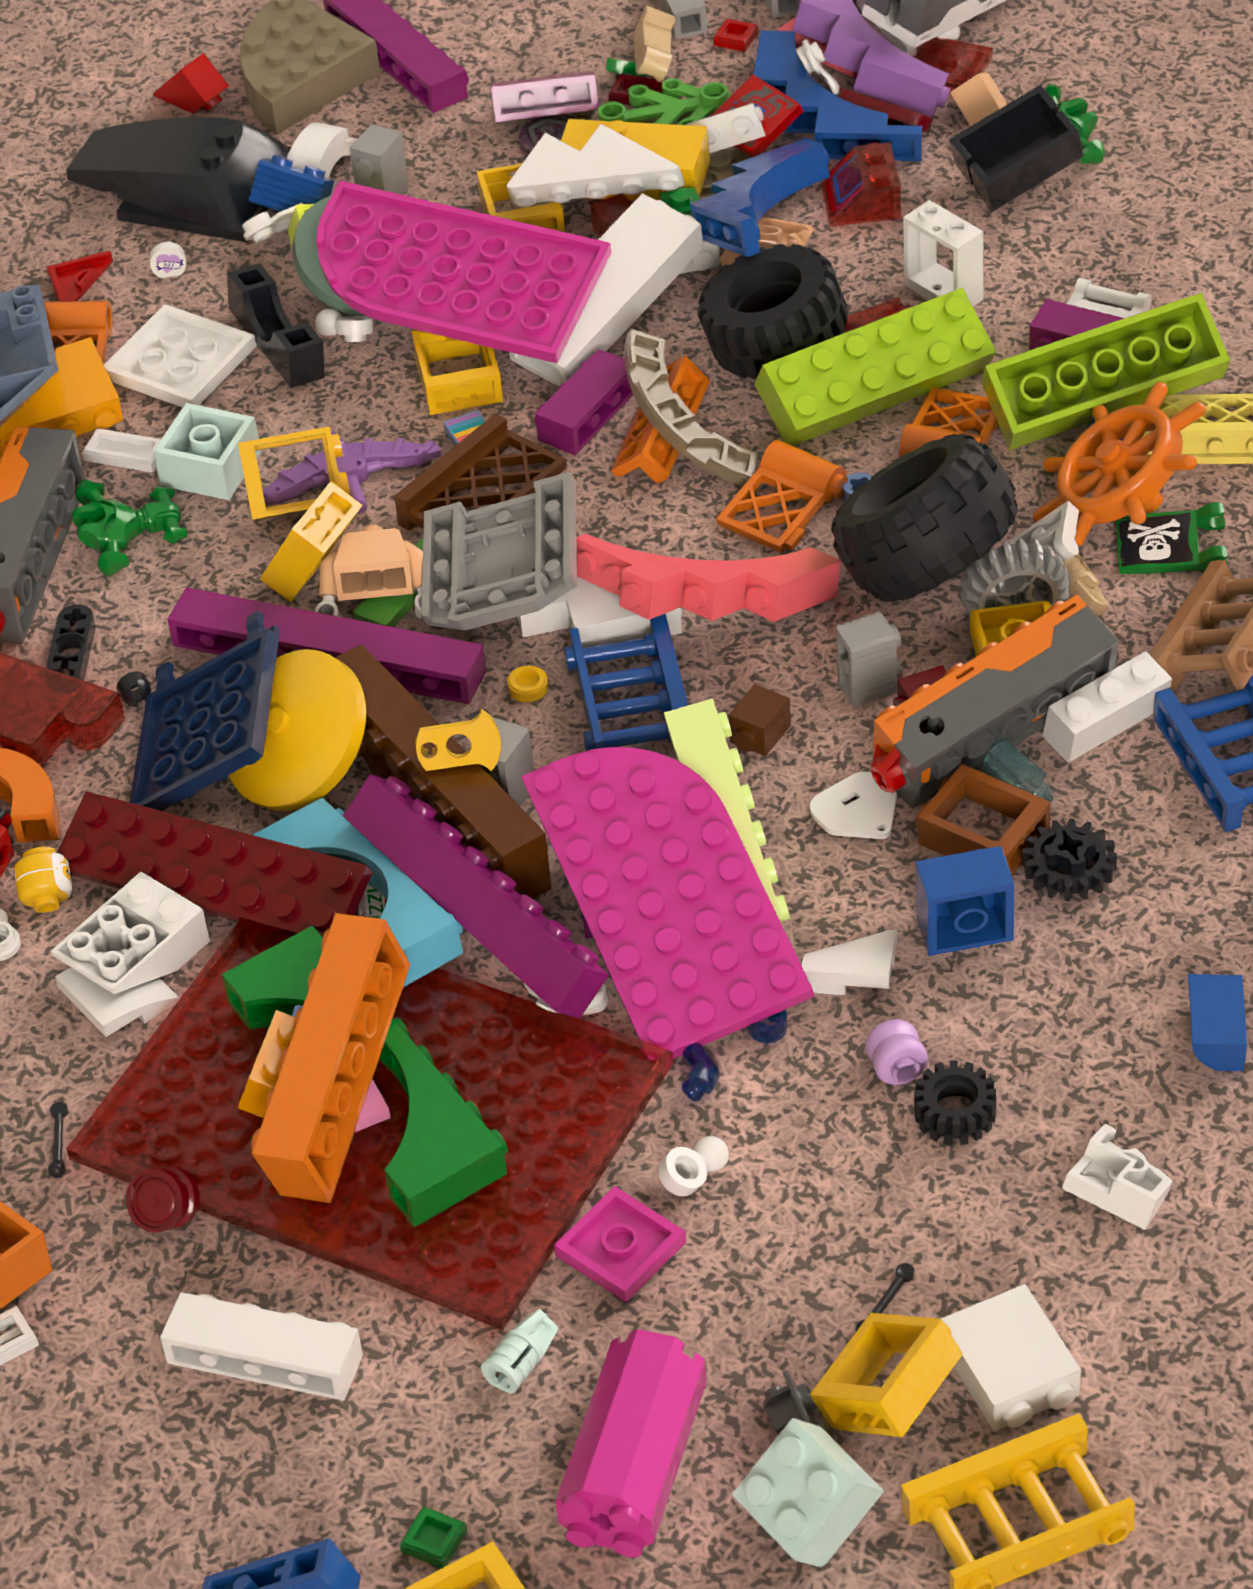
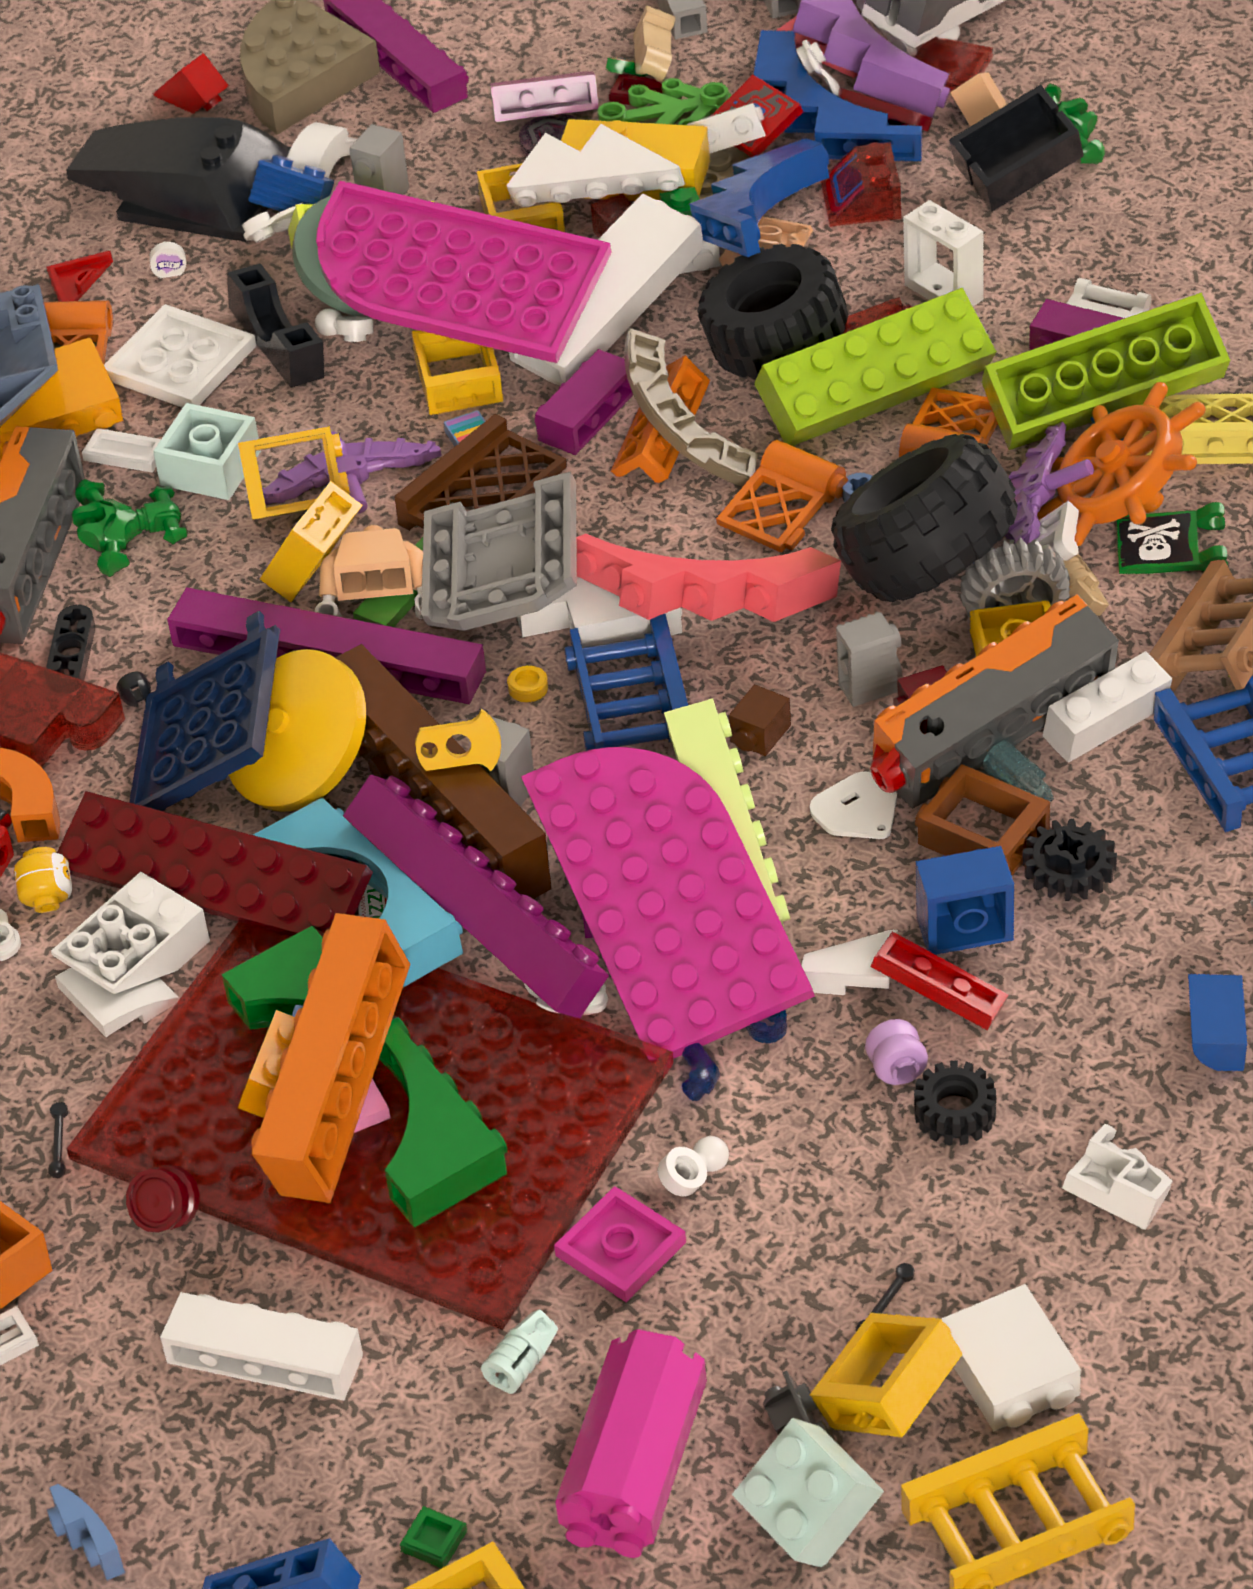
red tile [713,18,758,52] -> none
none -> medium blue slope [47,1484,125,1580]
none -> red tile [870,931,1009,1031]
none -> medium lavender bar [1005,421,1094,544]

